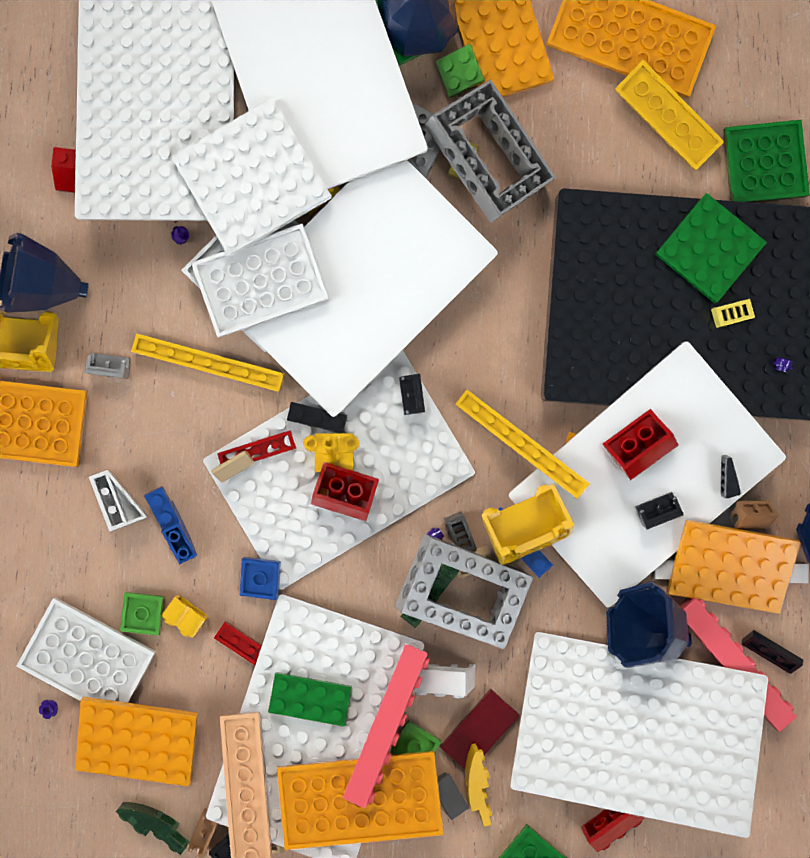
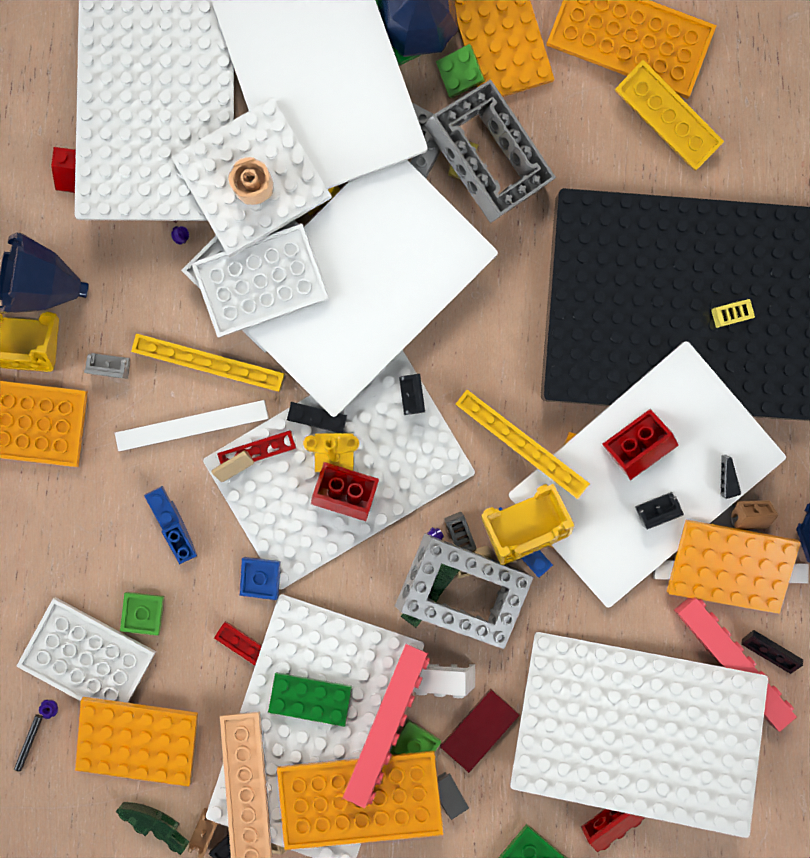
white wedge [89,470,149,532] -> none
yellow brick [162,595,209,638] -> none
yellow slope [465,743,493,827] -> none
dark blue piece [606,582,692,668] -> none
green plate [655,193,767,303] -> none
green plate [723,119,810,203] -> none
dark purple plate [773,357,793,372] -> none
none -> black bar [14,714,43,772]
none -> white tile [115,400,269,451]
none -> light nougat brick [229,157,273,205]

